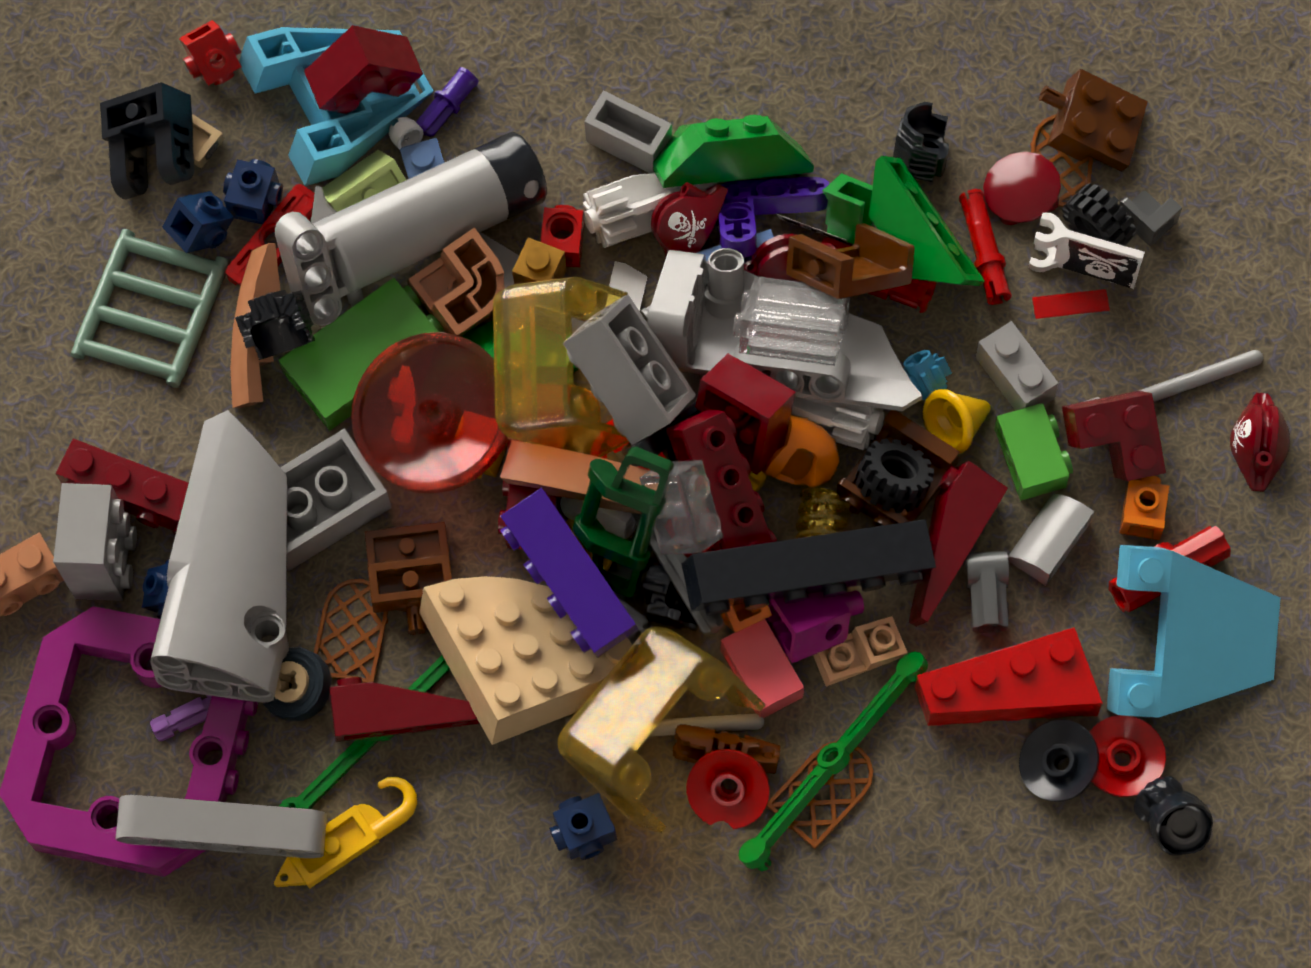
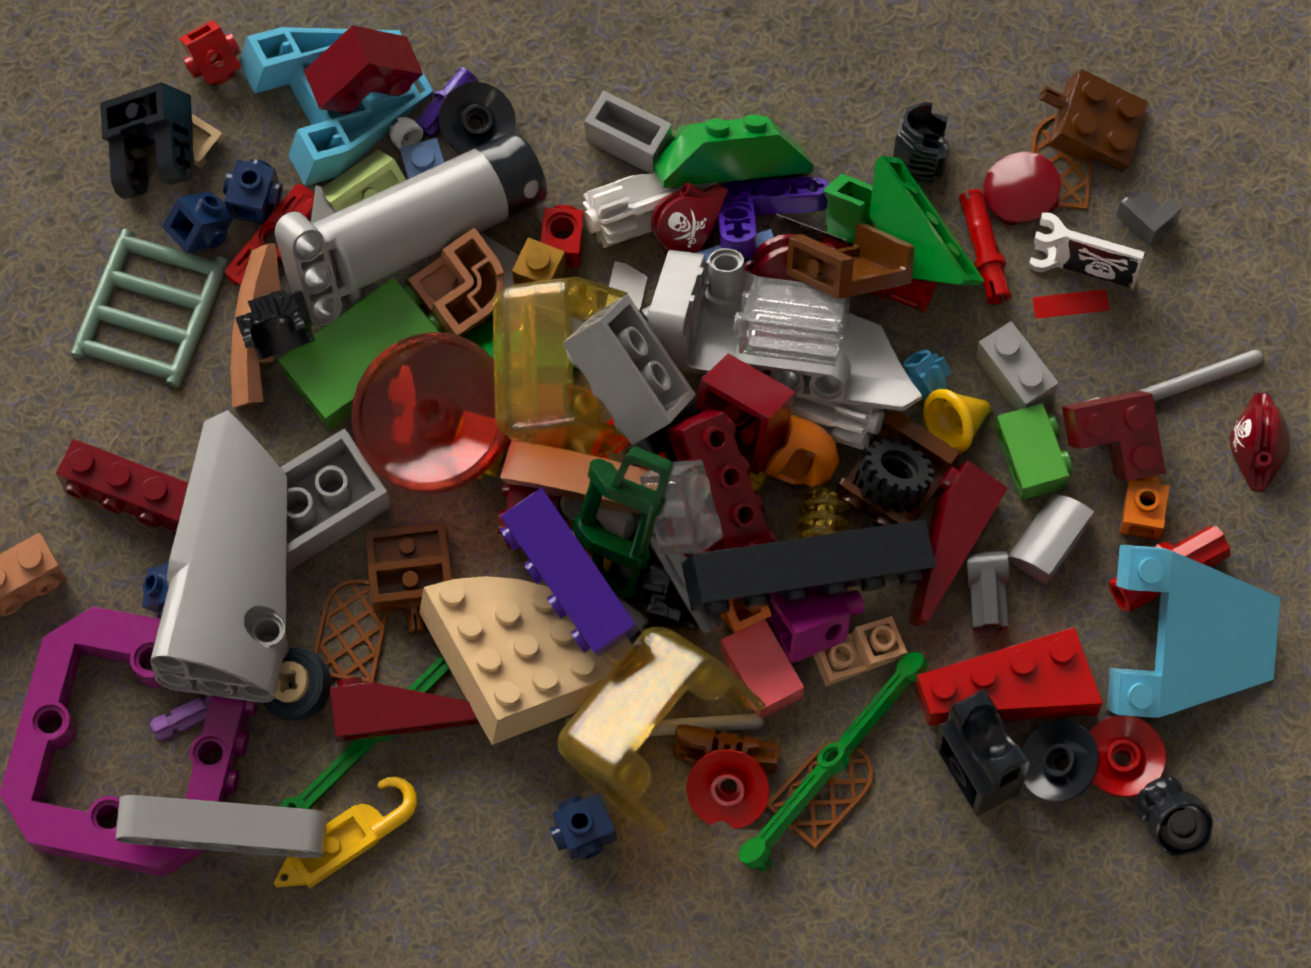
light grey brick [53,483,137,601] -> none
black tyre [1062,183,1137,246] -> none
none -> black dish [438,82,516,154]
none -> black brick [935,689,1029,817]

